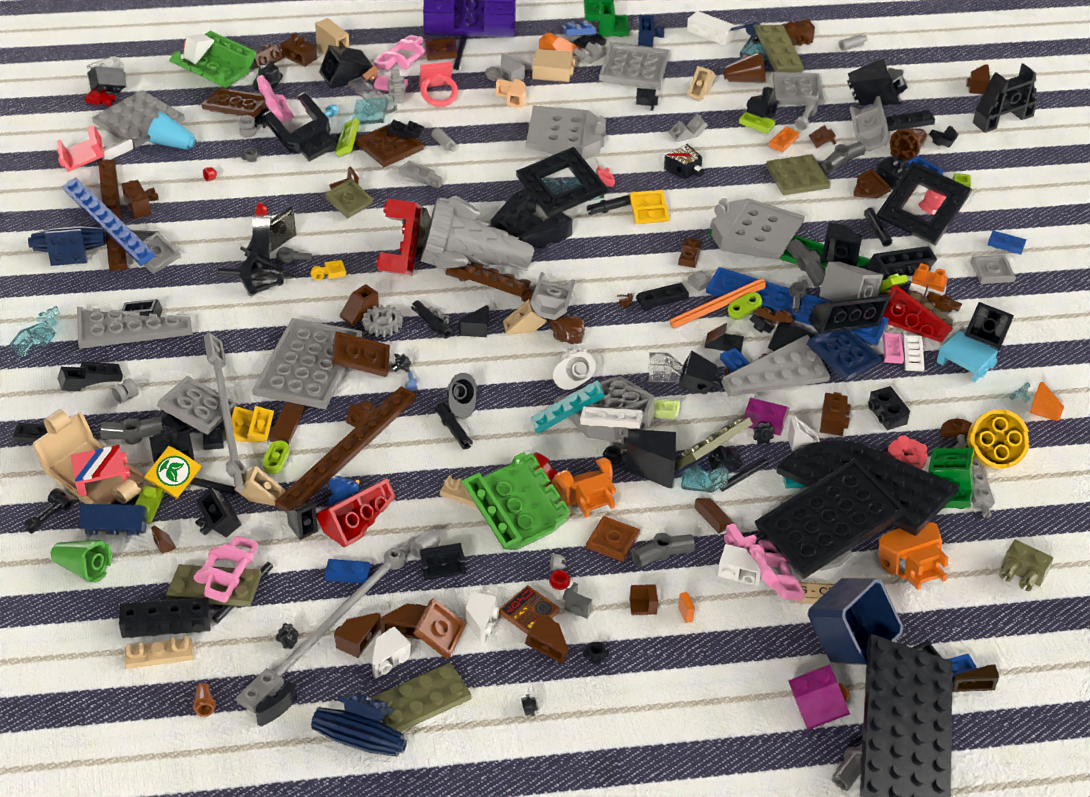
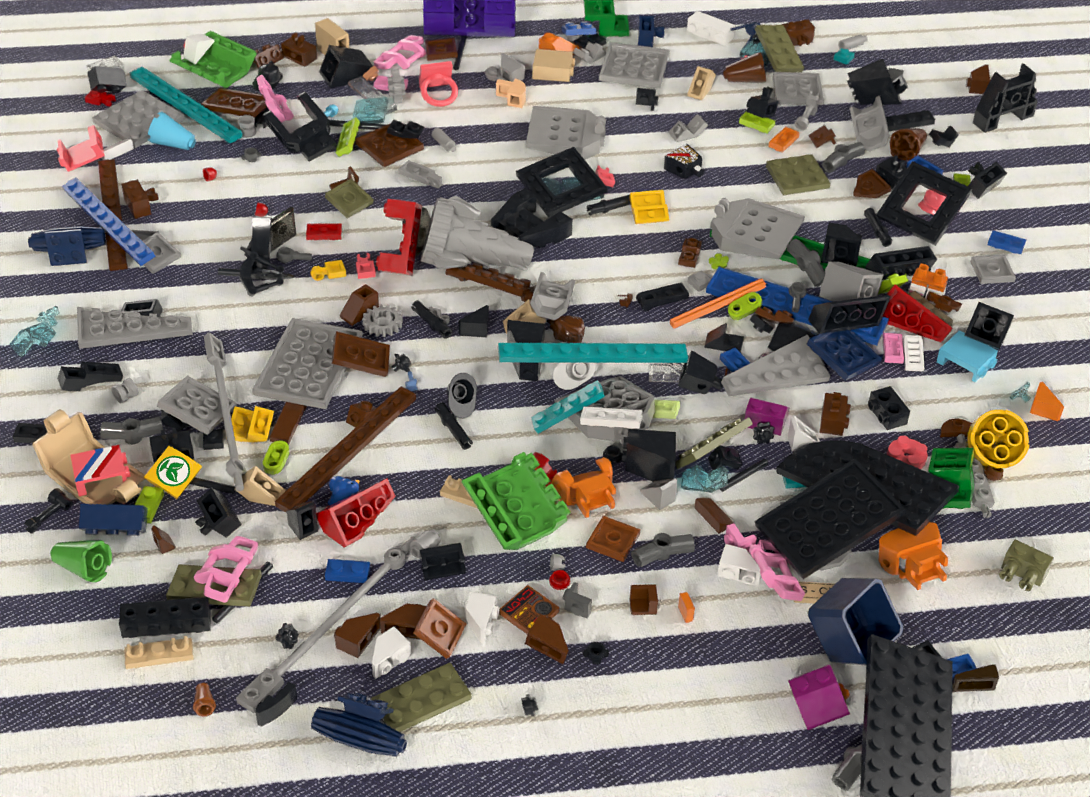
none -> teal plate [129,67,243,143]
none -> red plate [306,223,342,240]
none -> black bar [329,120,388,130]
none -> coral plate [356,253,376,279]
none -> teal plate [498,343,688,363]
none -> black slope [507,320,545,382]
none -> light grey slope [640,478,677,510]
none -> lime plant [709,253,729,269]
none -> teal plate [834,48,855,65]
none -> black brick [968,162,1007,199]
none -> reddish brown plate [983,465,1004,481]

